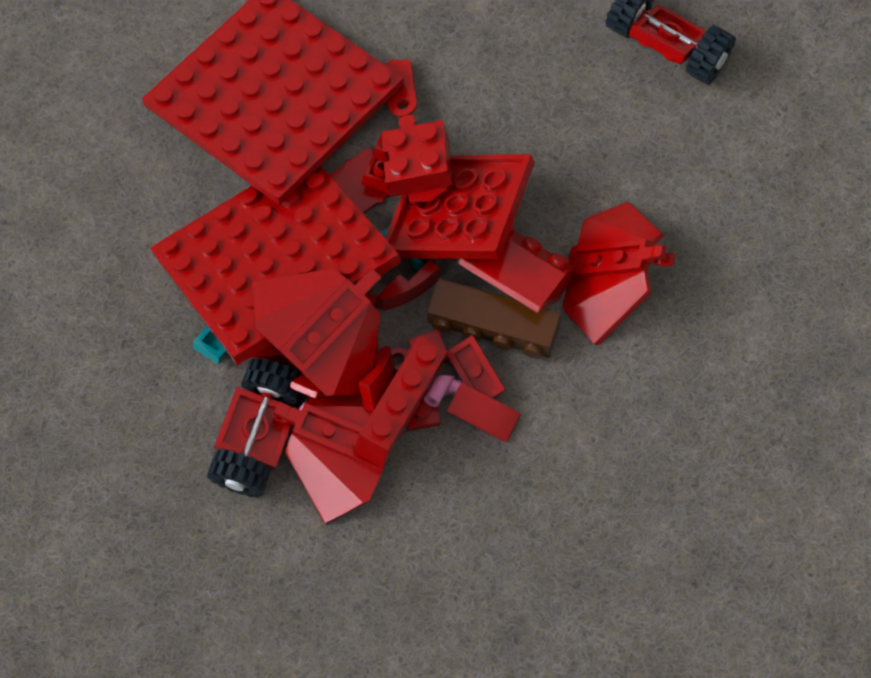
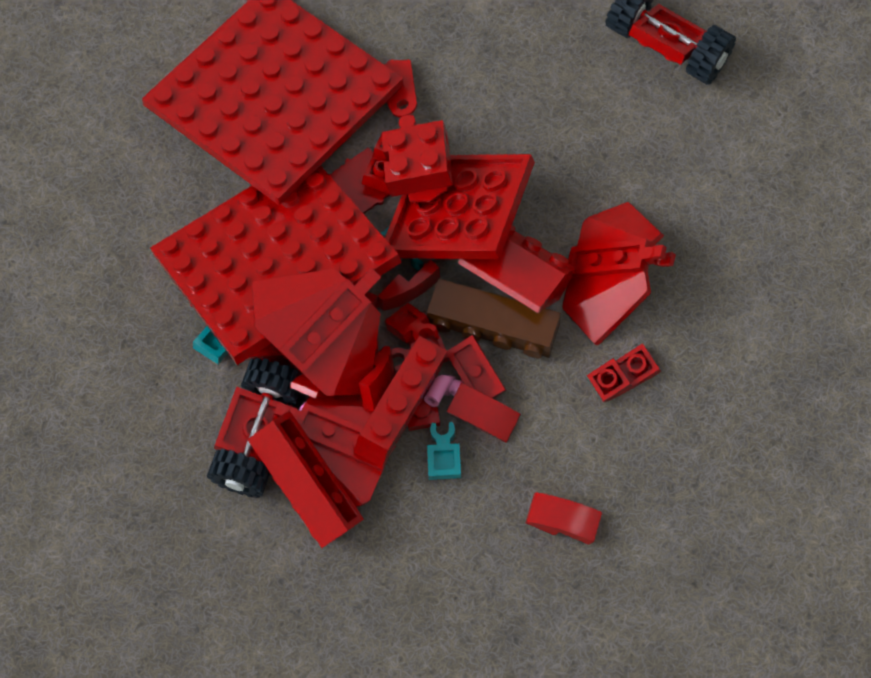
none -> red brick [247,411,364,548]
none -> red plate [384,303,440,344]
none -> teal plate [427,422,461,480]
none -> red slope [525,492,602,545]
none -> red slope [587,343,661,403]

